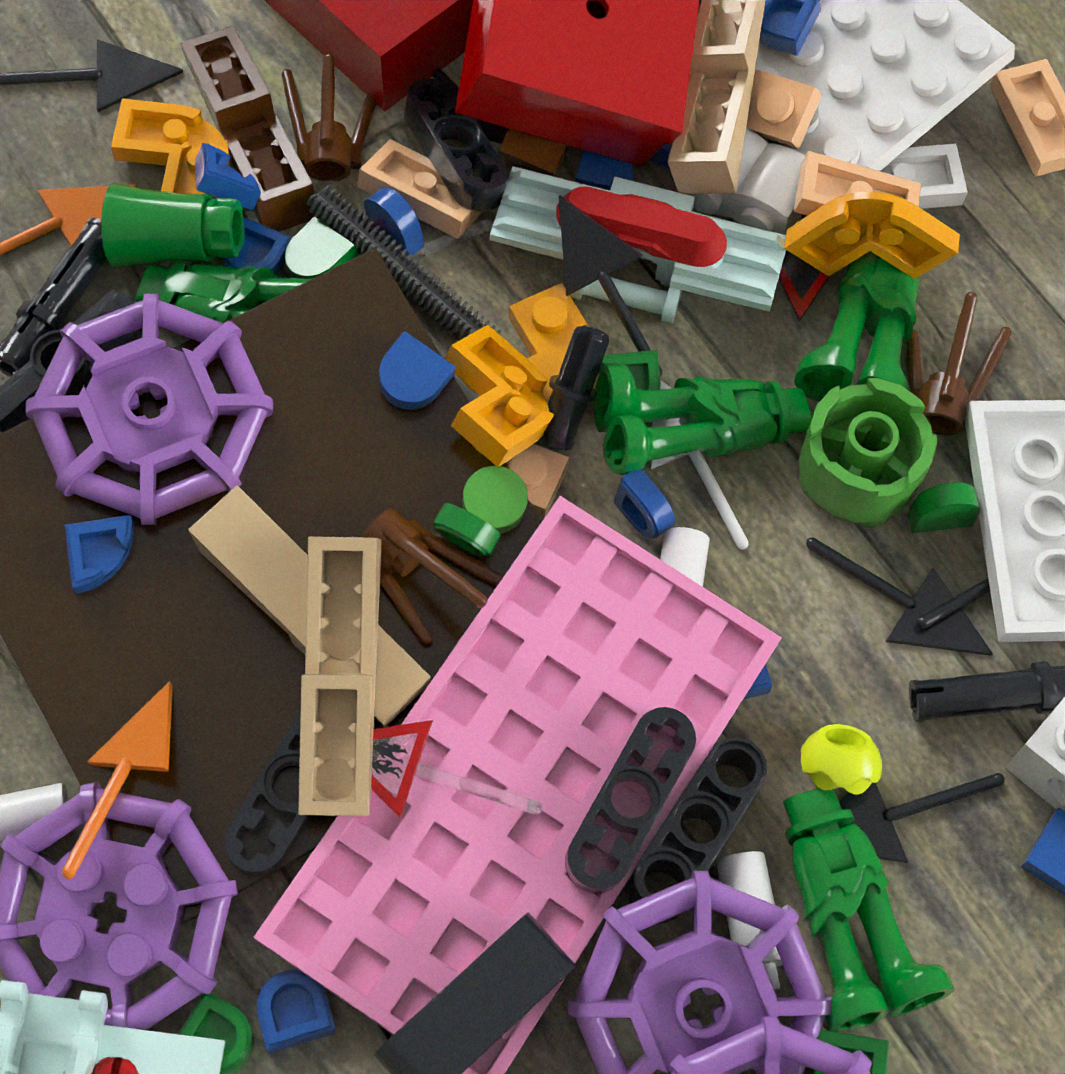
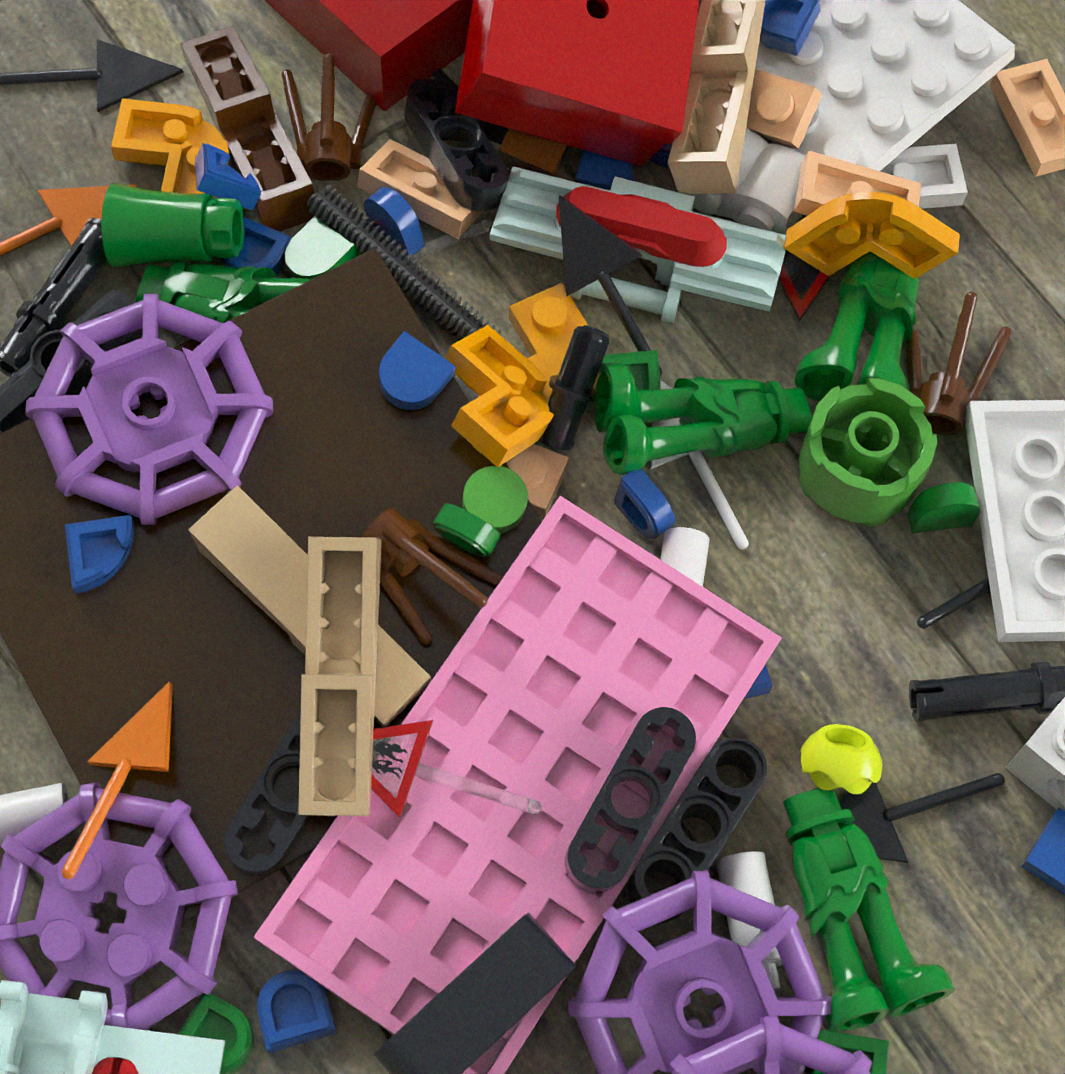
black piece [806,537,993,656] -> none

